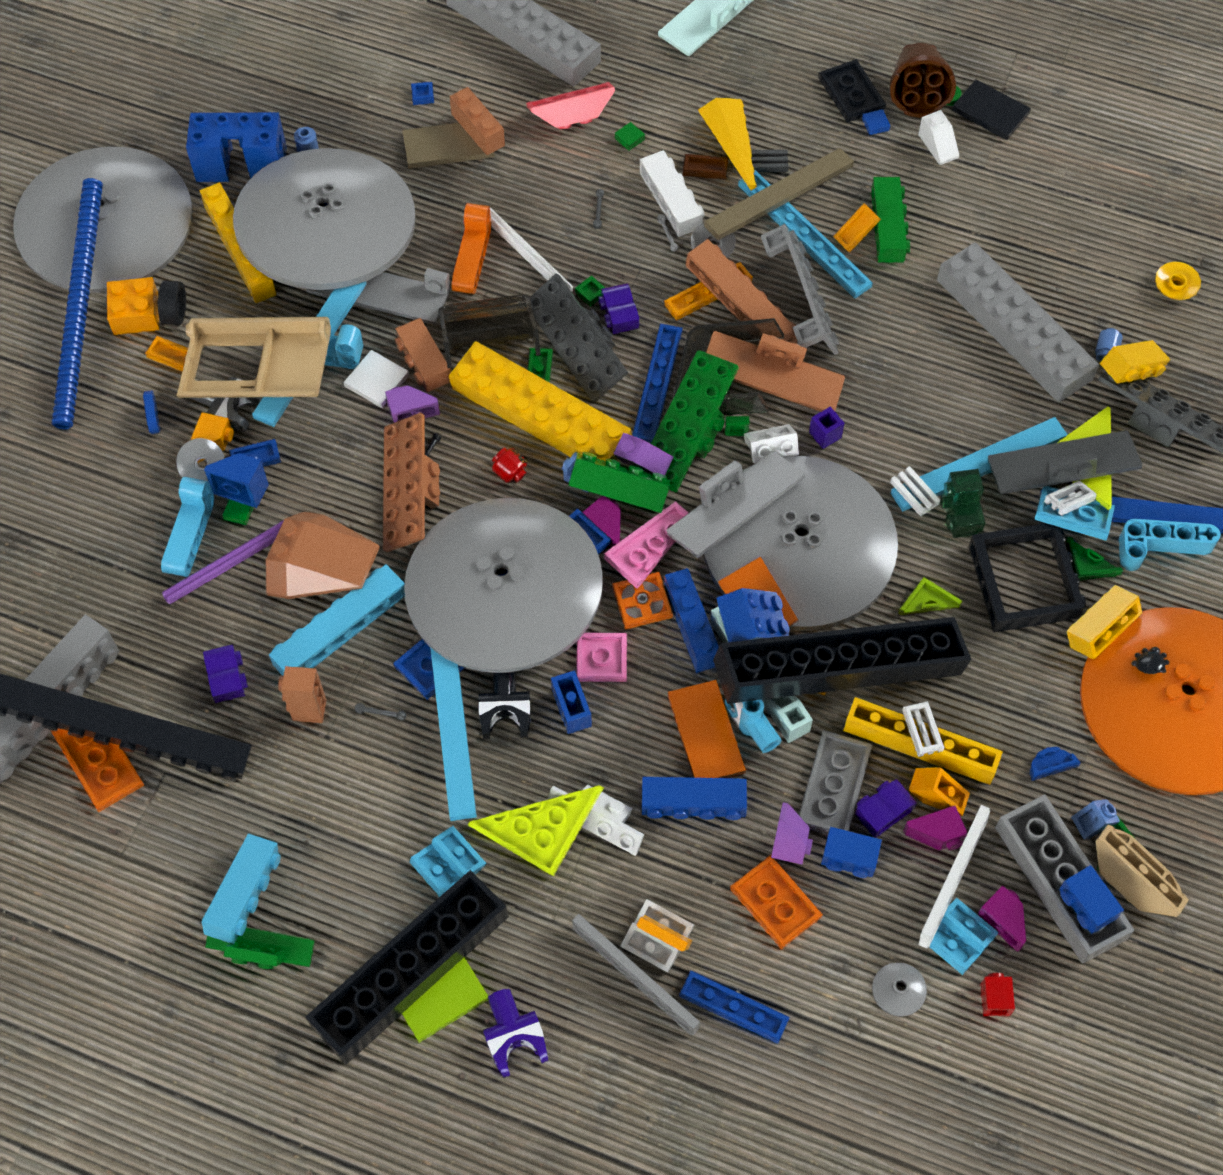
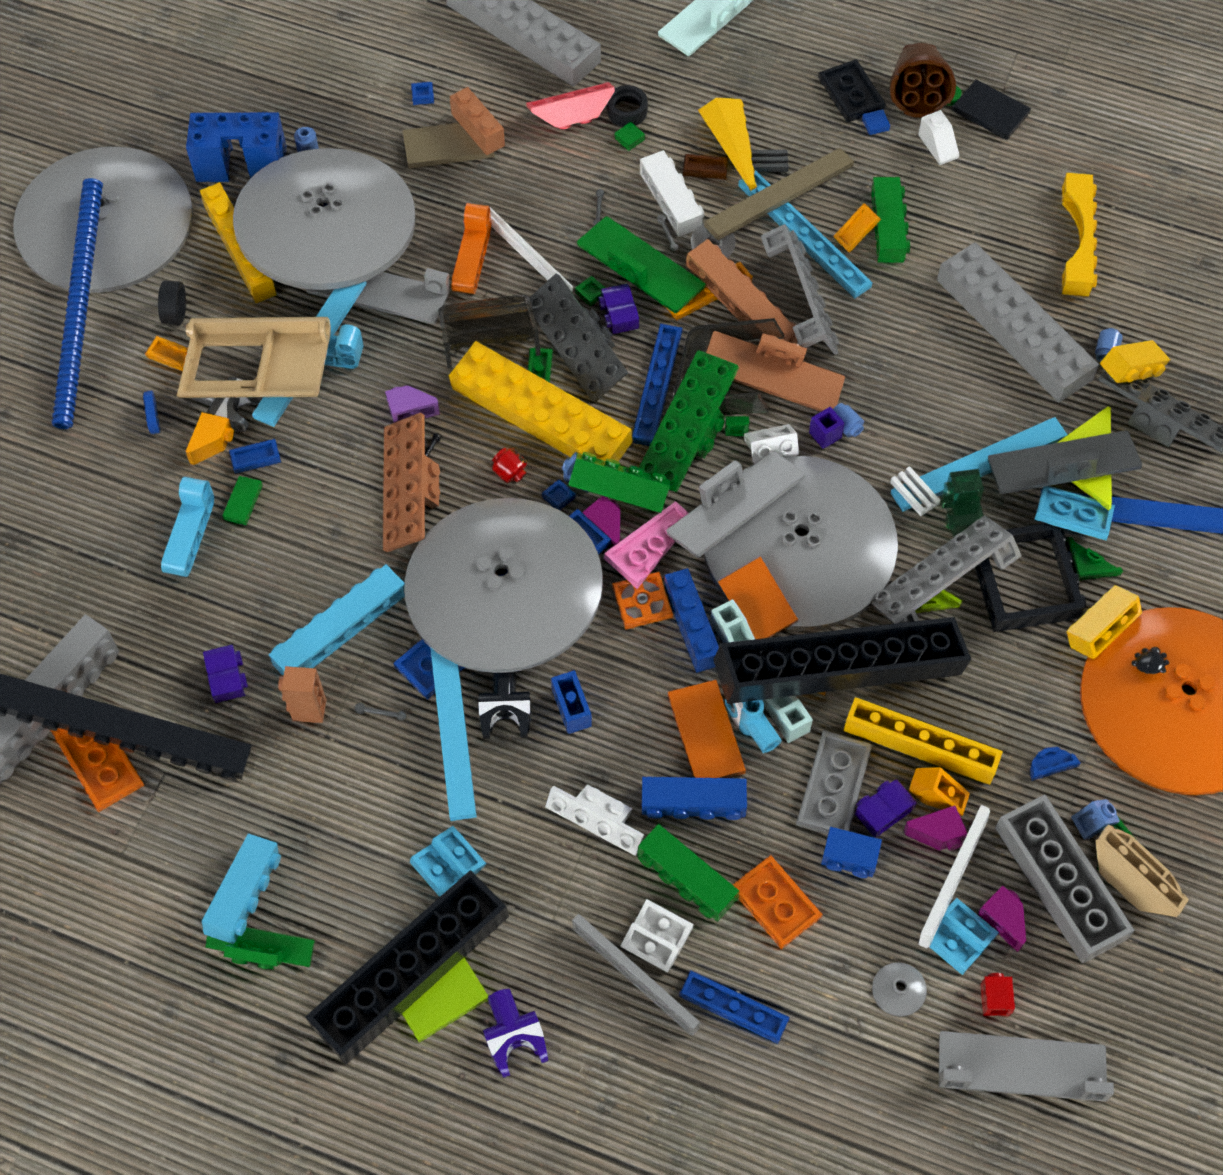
light orange brick [107,277,160,335] -> none
medium lavender axle [162,520,284,604] -> none
light grey dish [176,438,225,481] -> none
blue slope [204,453,269,508] -> none
nougat wedge [266,512,380,599] -> none
white tile [344,350,409,408] -> none
nougat brick [394,318,451,393] -> none
neon yellow tile [468,785,604,876] -> none
bright pink tile [576,633,627,682] -> none
medium lavender slope [613,432,673,475] -> none
light orange tile [636,915,693,952] -> none
blue brick [716,588,790,642] -> none
medium lavender slope [771,802,813,864] -> none
white tile [902,701,944,757] -> none
white tile [1044,481,1097,516] -> none
blue brick [1059,865,1124,934] -> none
medium azure beam [1119,519,1221,571] -> none
yellow dish [1155,262,1201,300] -> none
none -> blue tile [542,479,576,510]
none -> green bracket [577,216,705,313]
none -> black tyre [607,85,648,127]
none -> green brick [637,824,739,922]
none -> medium blue brick [833,403,864,437]
none -> light grey bracket [871,516,1022,624]
none -> light grey bracket [938,1031,1114,1102]
none -> yellow arch [1062,173,1097,297]

